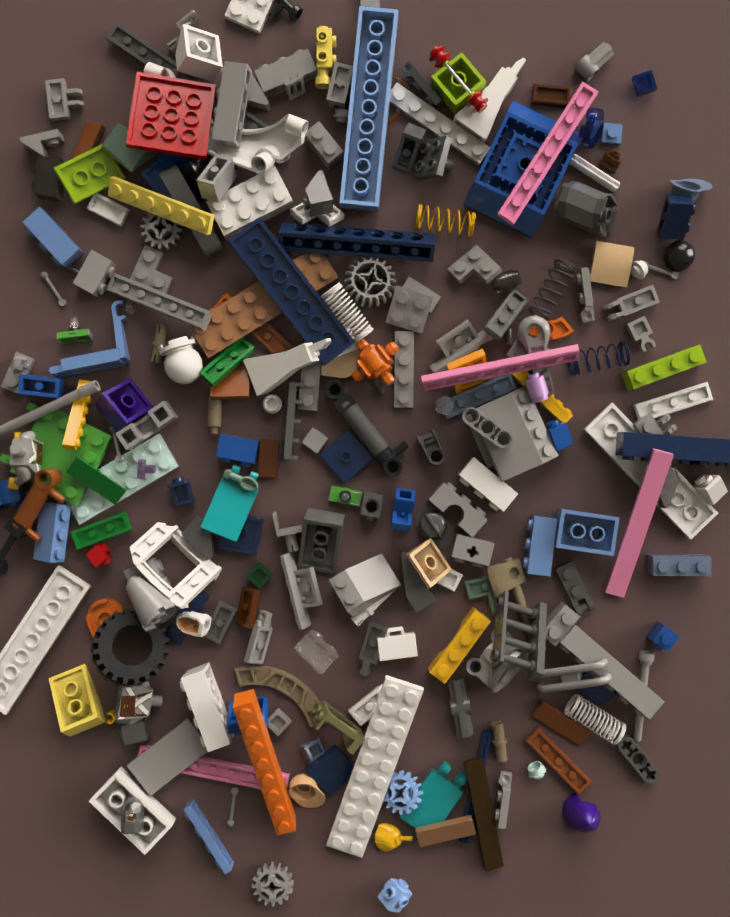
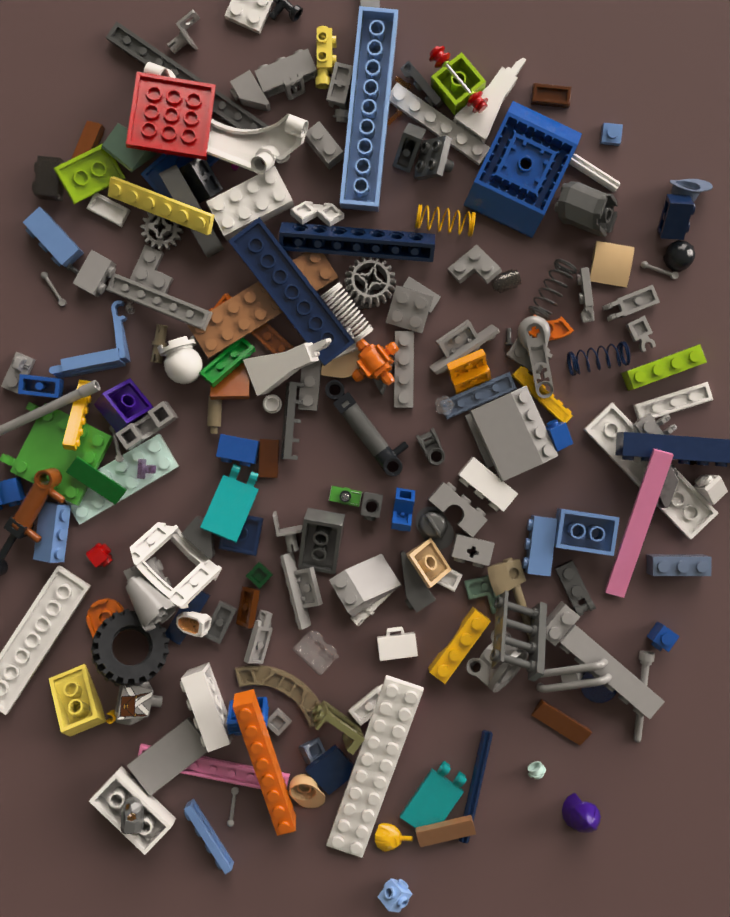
light grey torso [7,431,44,490] -> none
light grey slope [20,129,65,161] -> none
light grey hinge [45,78,84,121] -> none
bright green piece [57,317,93,344] -> none
green plate [70,511,132,550] -> none
dark grey brick [119,717,151,745] -> none
dark blue bracket [167,477,195,507] -> none
white slope [175,24,223,82] -> none
light grey brick [197,154,237,203] -> none
light grey brick [210,61,252,149] -> none
sand green piece [223,469,259,491] -> none
light grey gear [252,861,294,907] -> none
slope [302,170,333,217] -> none
light grey tile [302,427,328,454] -> none
dark blue plate [320,430,373,483] -> none
dark grey hinge [358,621,389,677] -> none
light blue gear [383,770,423,815] -> none
bright pink tile [421,344,579,391] -> none
dark grey piece [447,676,473,738] -> none
light grey beam [462,407,512,448] -> none
dark brown tile [463,756,504,872] -> none
dark grey tile [483,288,529,341] -> none
dark tan pin [491,721,508,762] -> none
light grey hinge [495,771,512,829] -> none
bright pink tile [496,81,599,226] -> none
dark orange tile [524,726,592,795] -> none
lavender brick [525,373,549,403] -> none
white piece [564,694,626,745] -> none
light grey piece [574,42,614,82] -> none
clear blue tile [579,108,604,149] -> none
reddish brown plate [598,150,622,173] -> none
dark grey beam [616,734,660,784] -> none
white plate [631,260,648,279] -> none
clear blue plate [632,70,657,97] -> none

